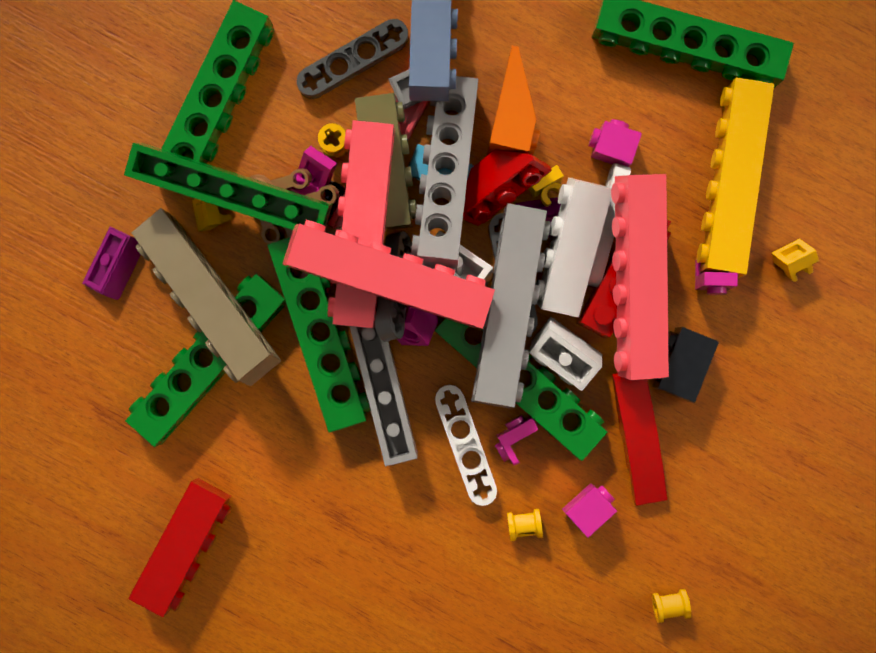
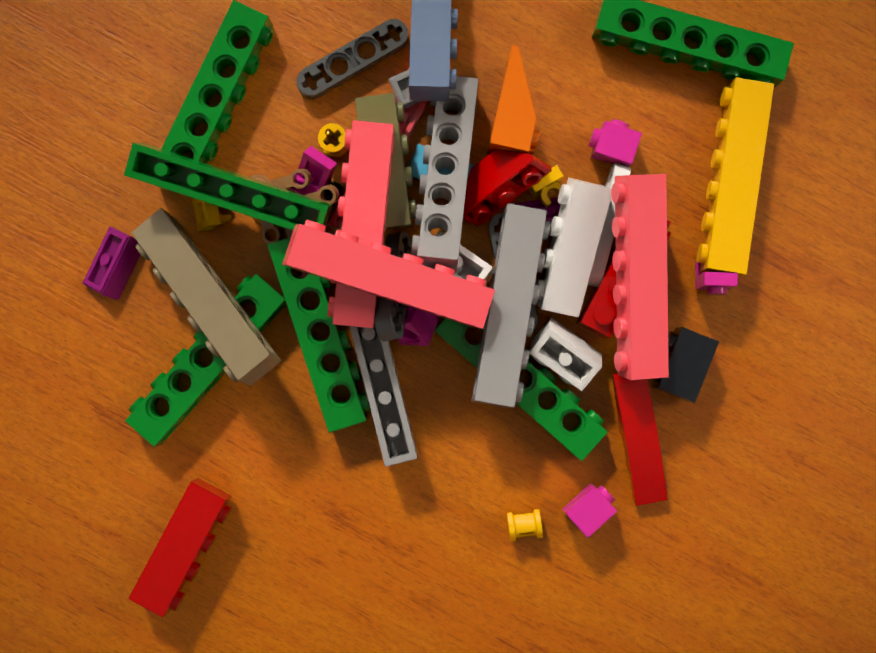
white beam [435,385,497,506] -> none
dark pink bracket [495,415,539,466] -> none
yellow bush [652,589,691,623] -> none
yellow tile [771,238,819,282] -> none

